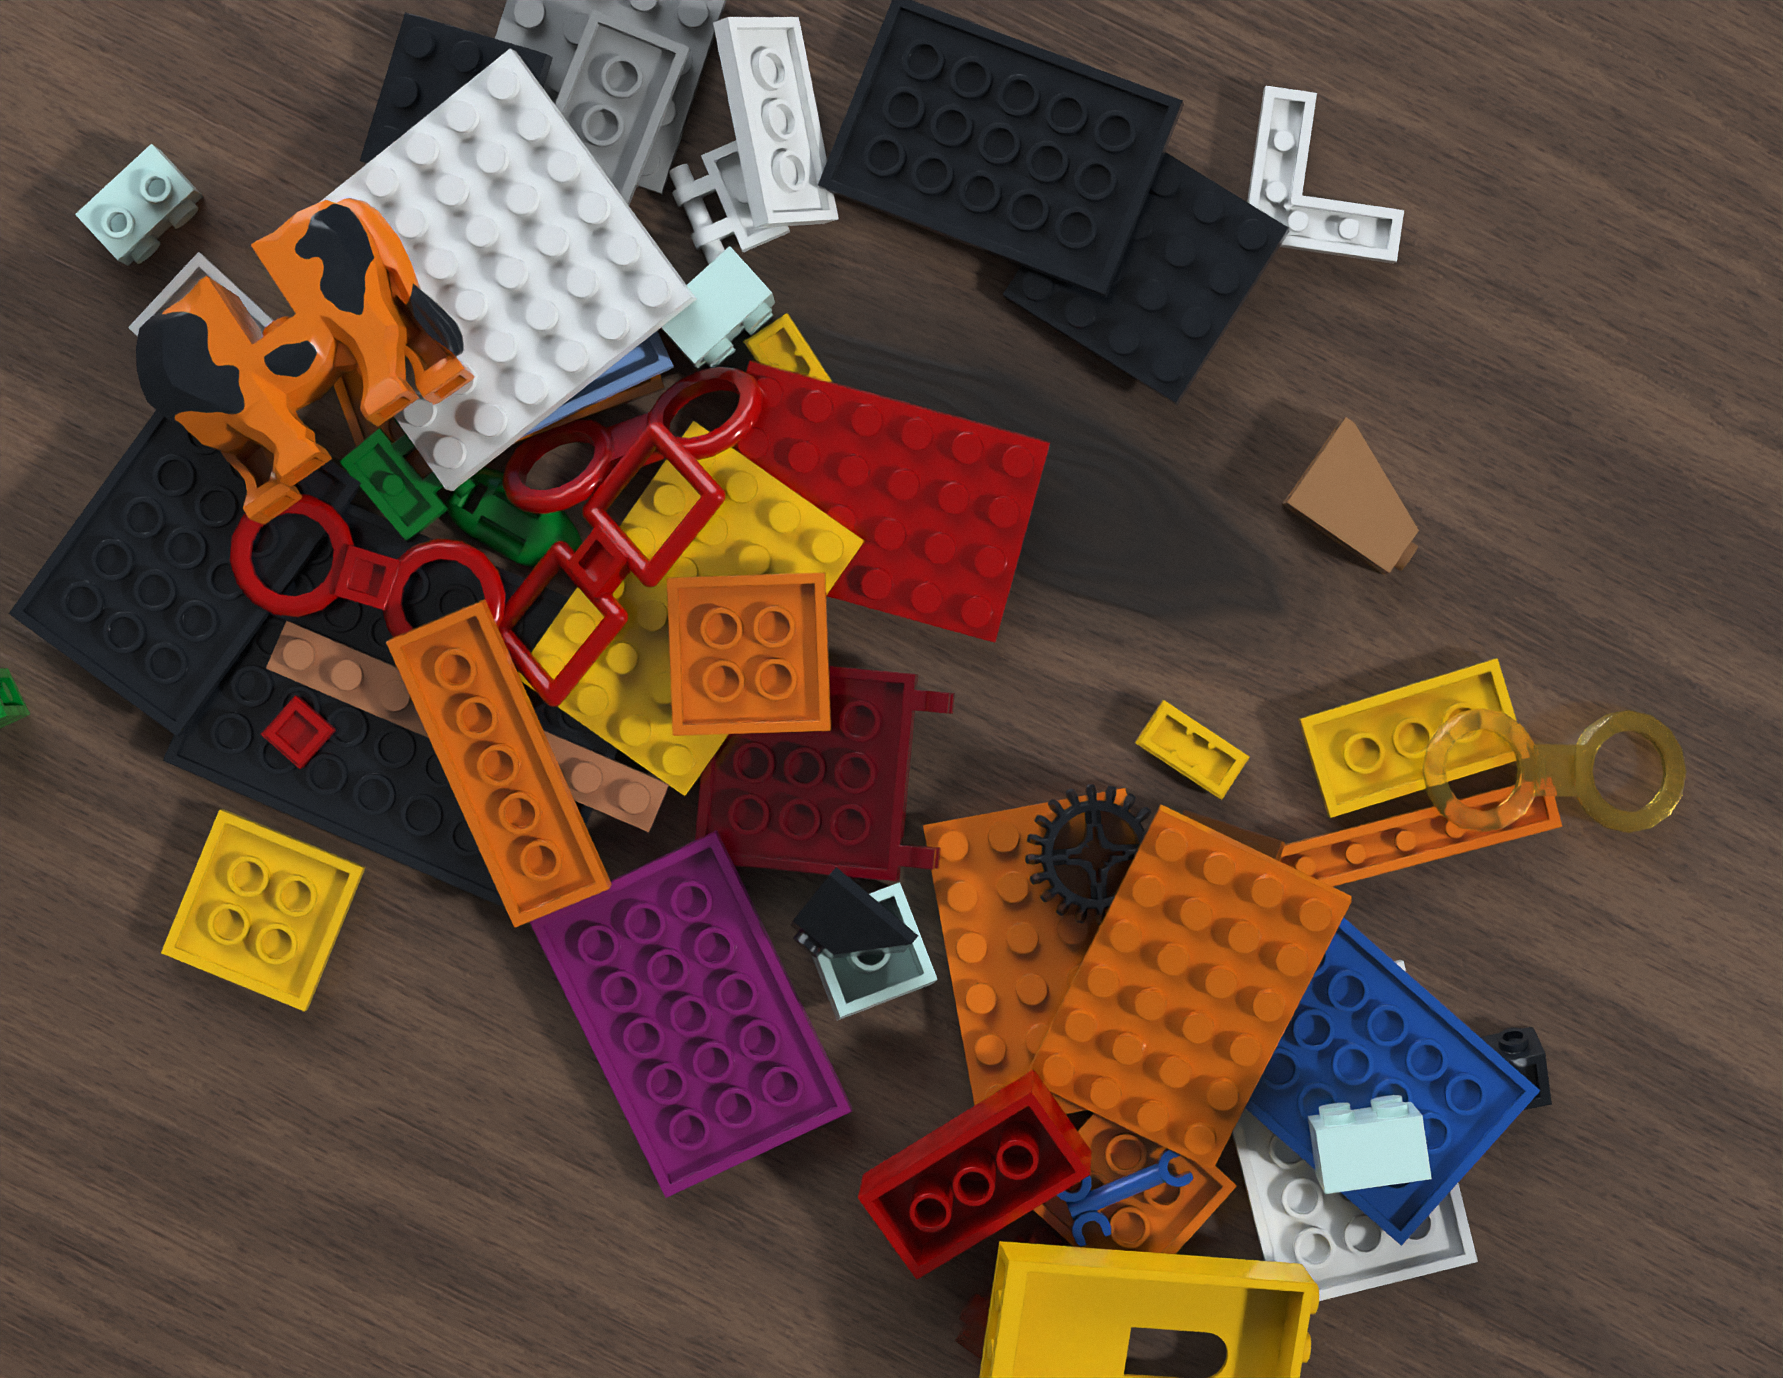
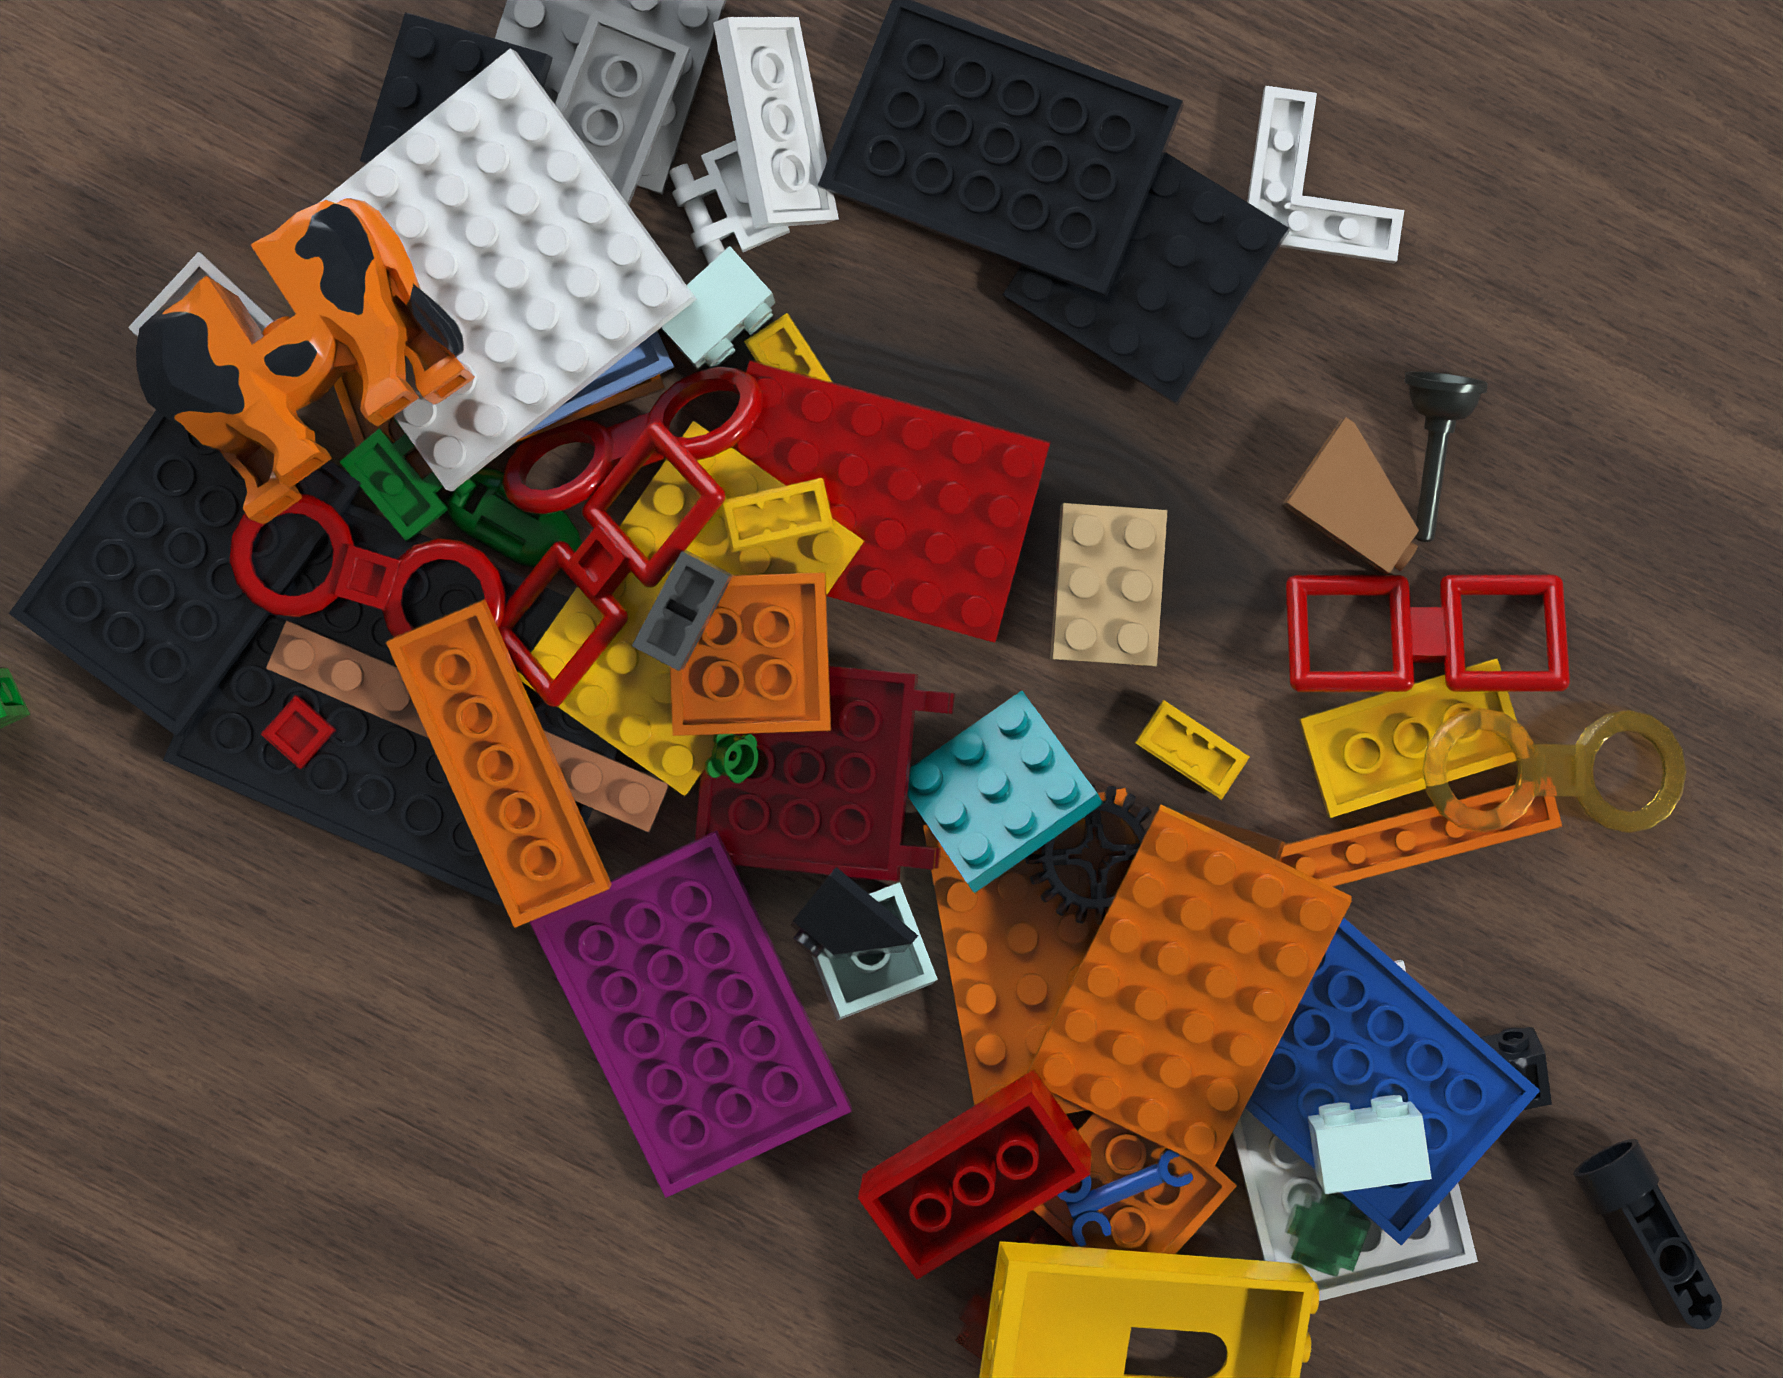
light aqua brick [75,144,203,266] -> none
yellow plate [161,809,366,1012] -> none
none -> dark grey brick [632,550,733,671]
none -> green plate [705,733,758,783]
none -> yellow plate [721,478,835,553]
none -> teal plate [907,691,1104,893]
none -> tan brick [1050,503,1167,666]
none -> clear green brick [1285,1191,1371,1277]
none -> red bar [1286,574,1570,692]
none -> pearl dark grey piece [1404,371,1488,542]
none -> black beam [1573,1139,1722,1329]

